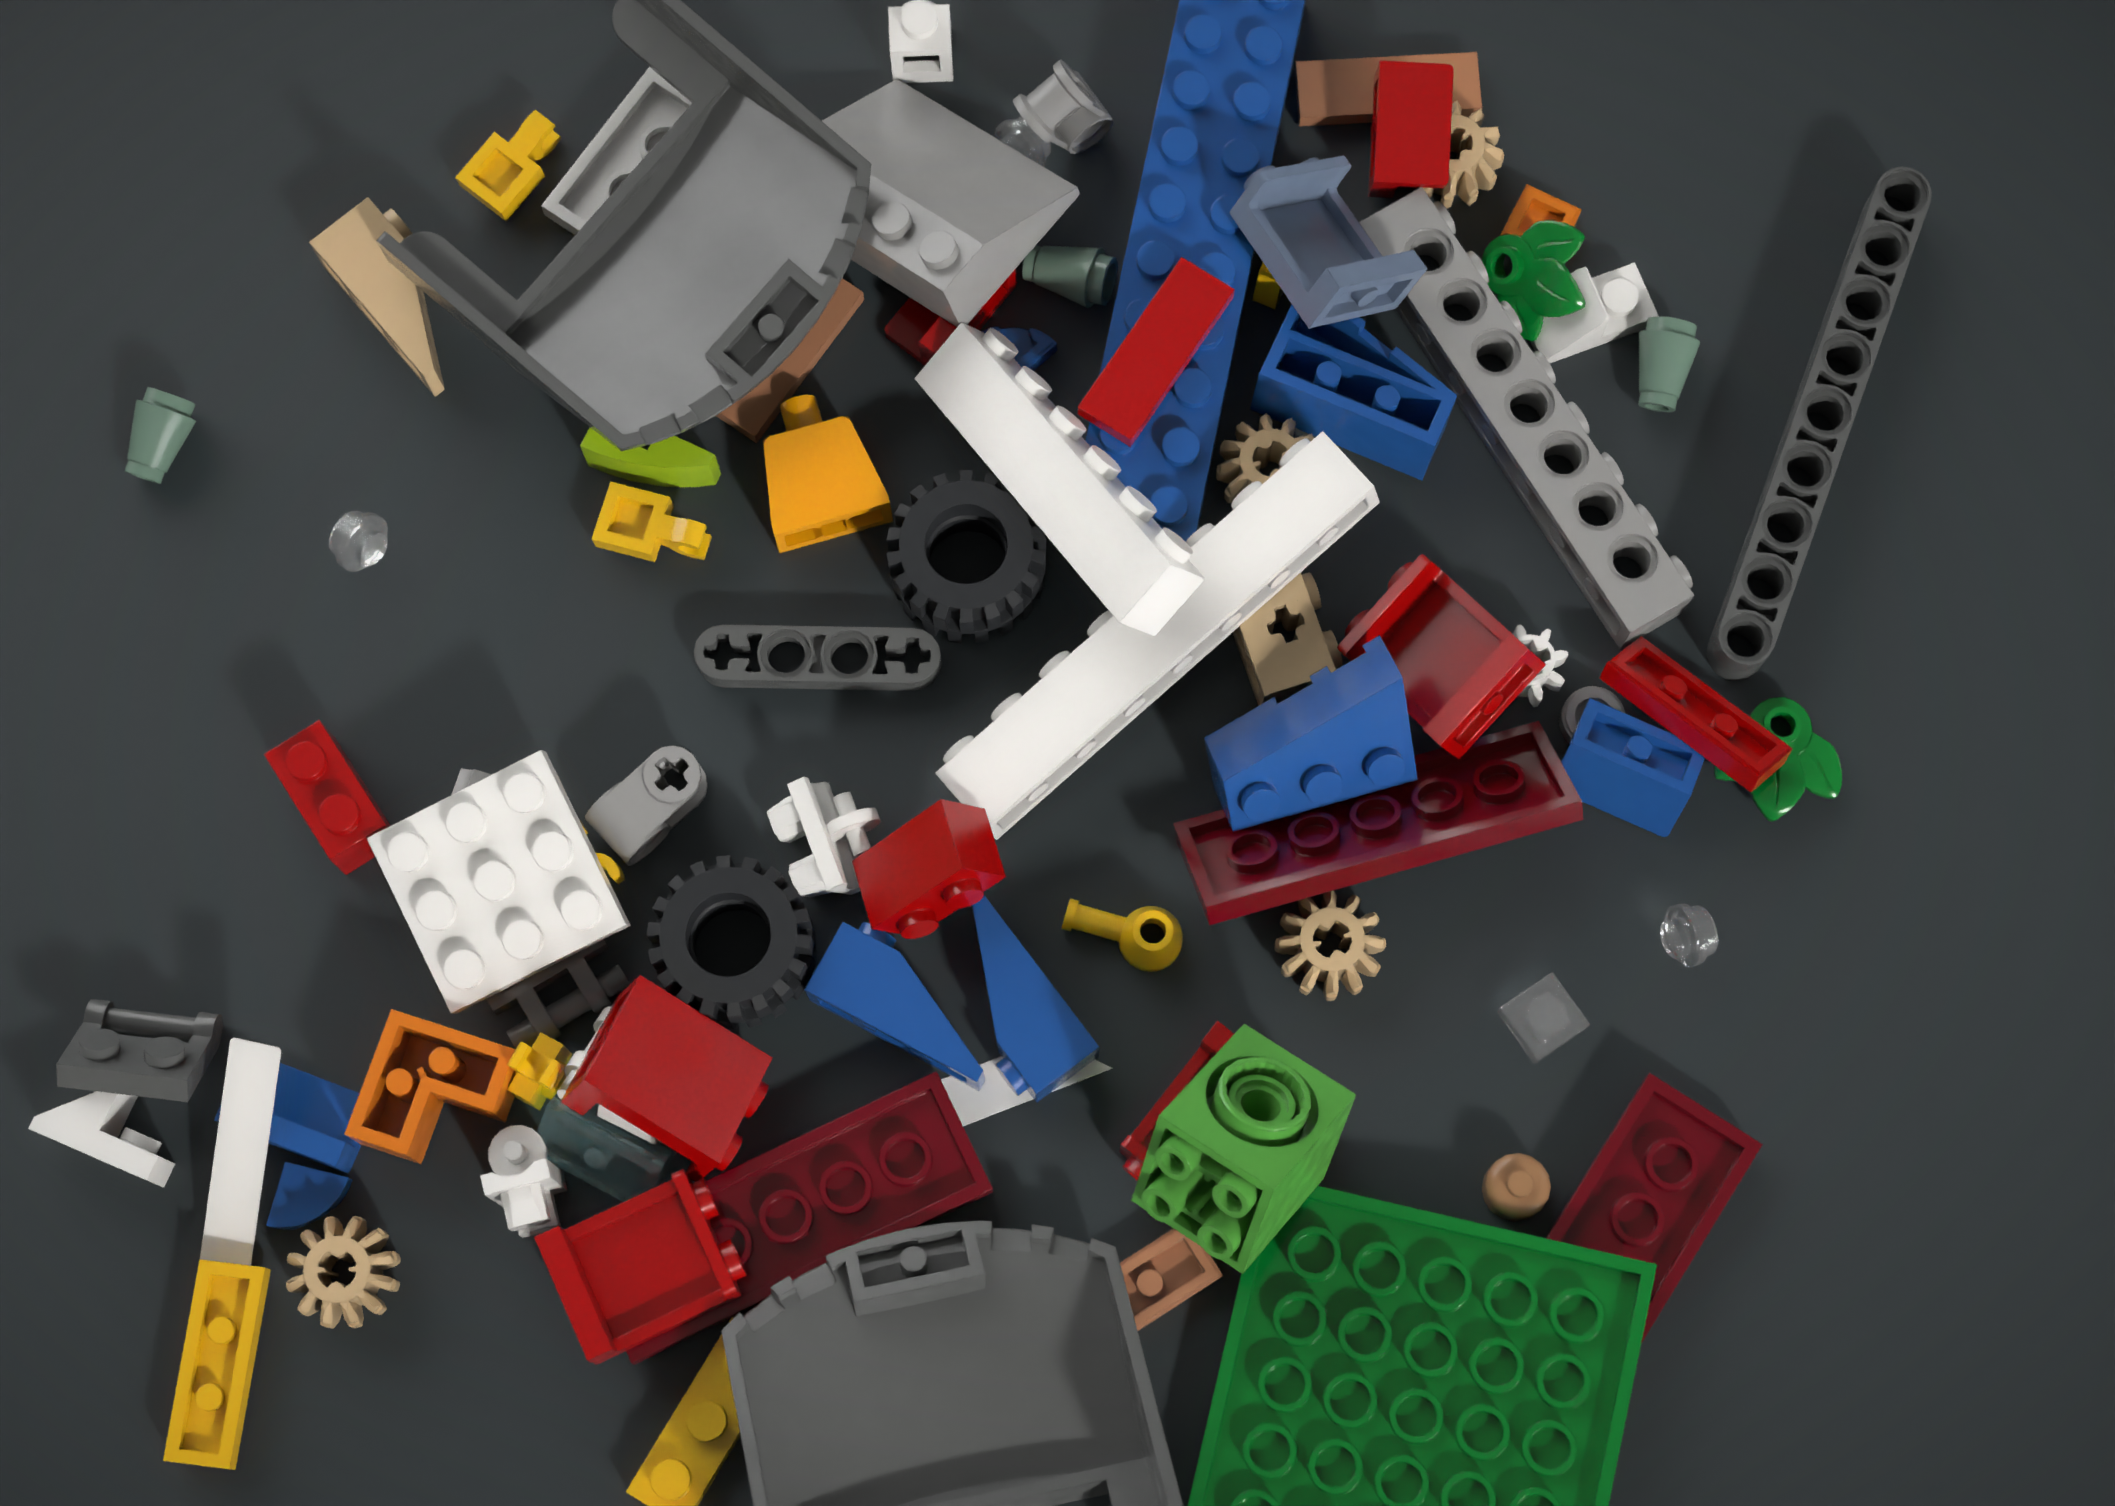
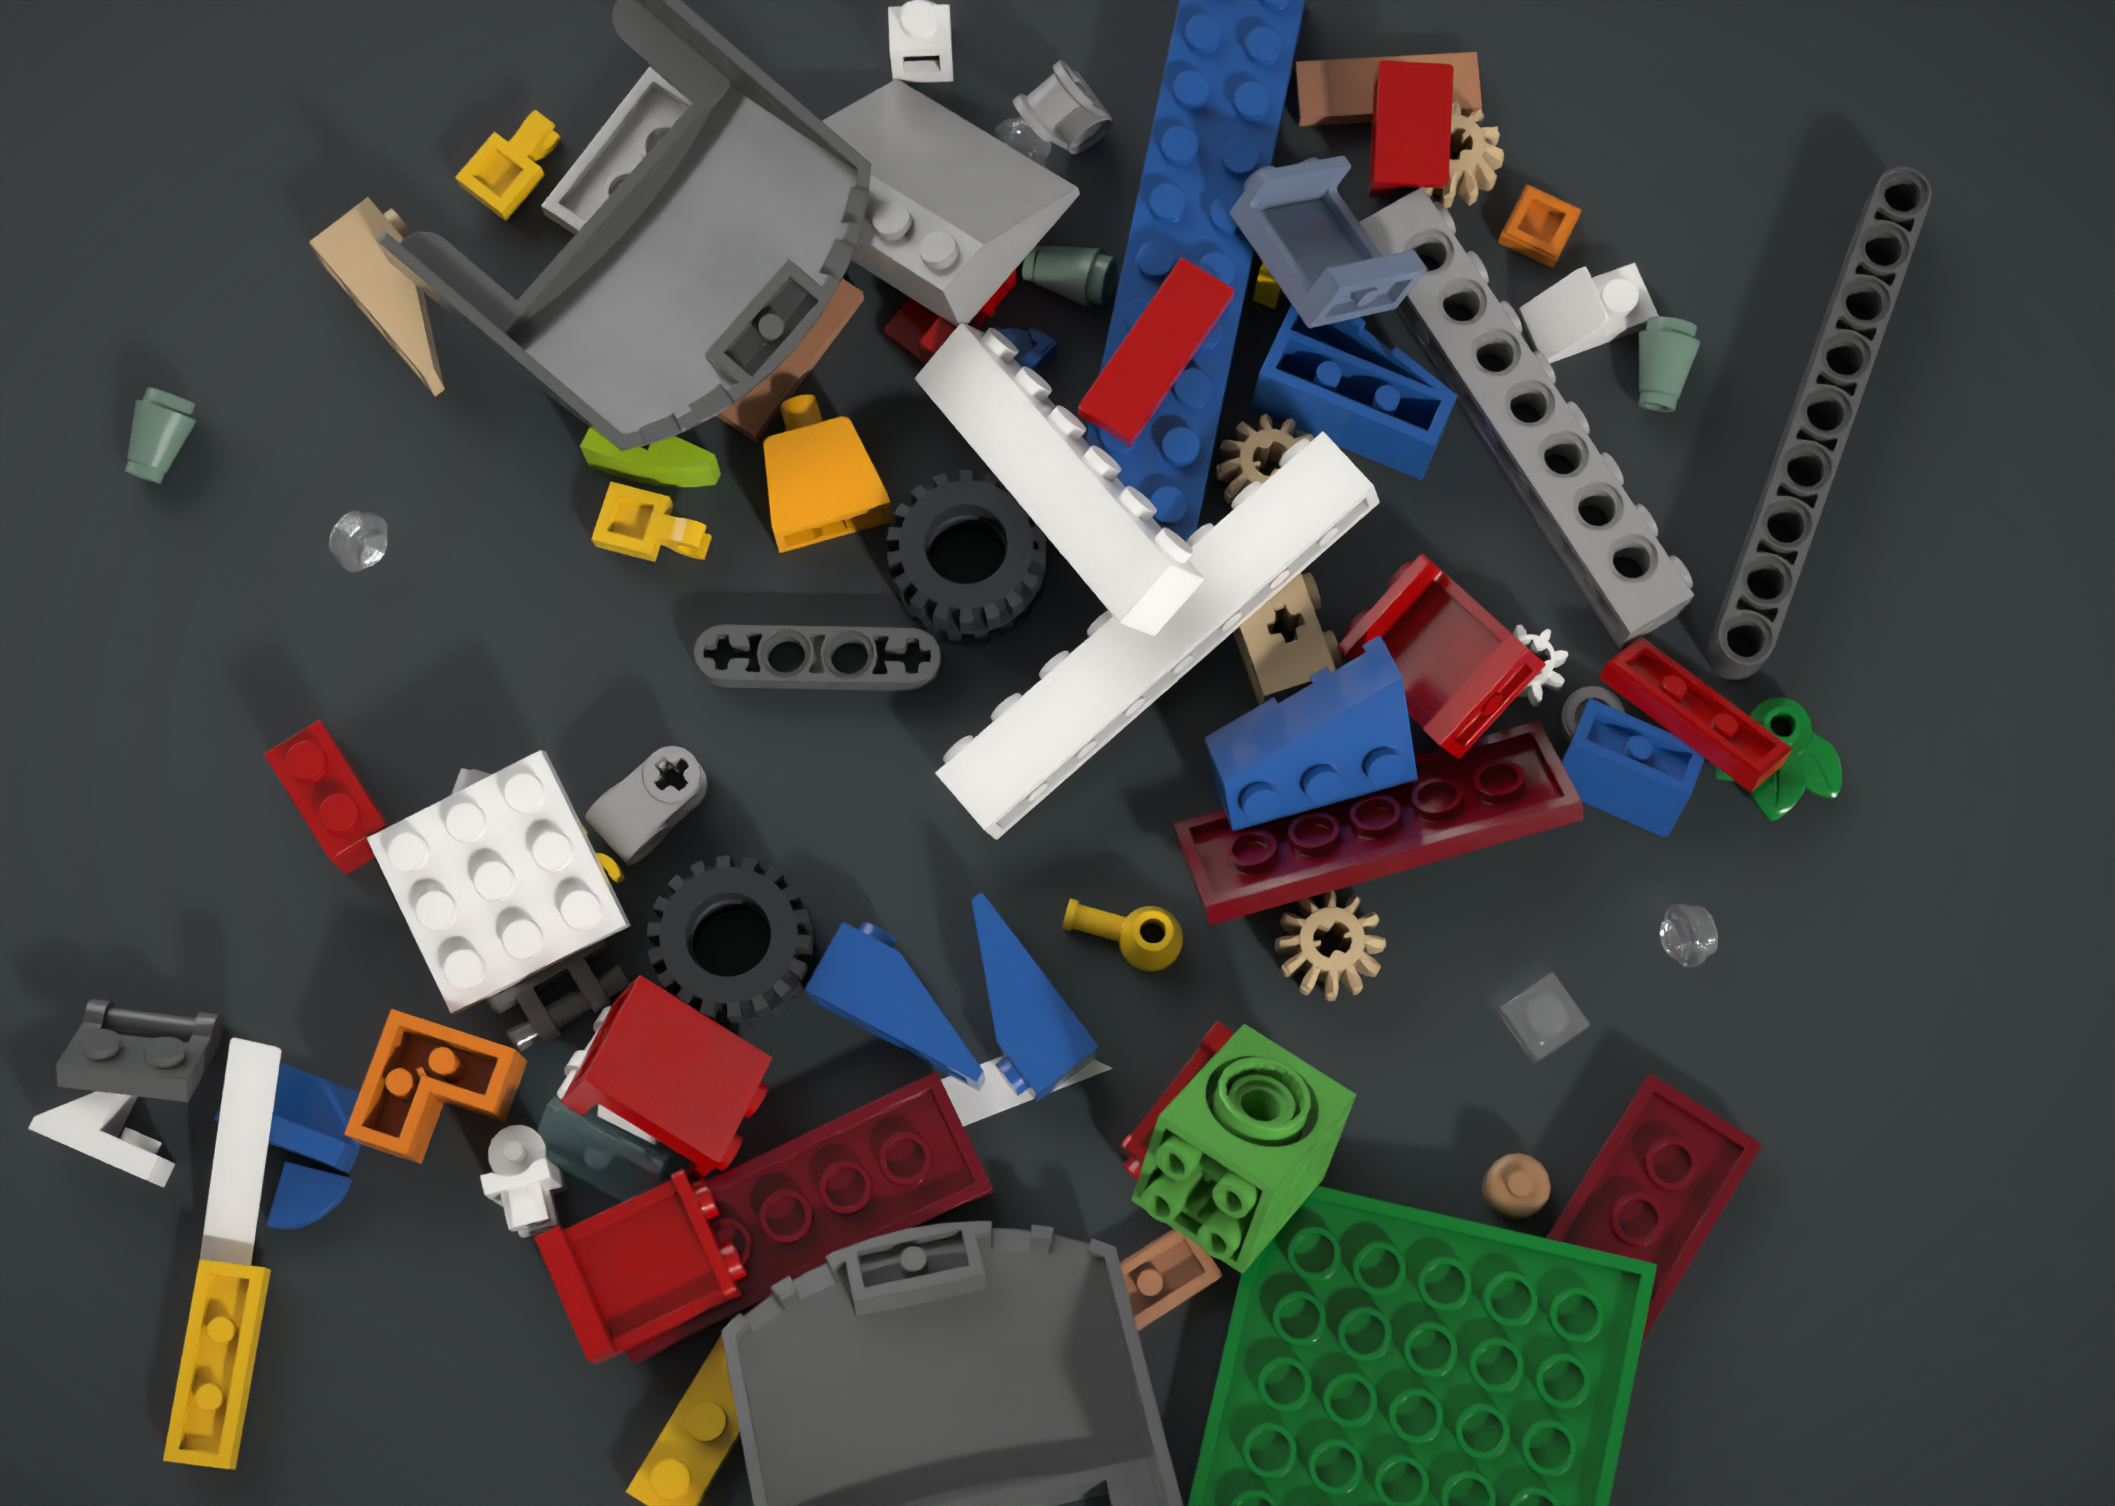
tan gear [286,1216,401,1329] -> none
yellow plate [507,1032,572,1111] -> none
white hips [767,777,881,897] -> none
red brick [852,799,1006,939] -> none
green plate [1481,220,1586,341] -> none

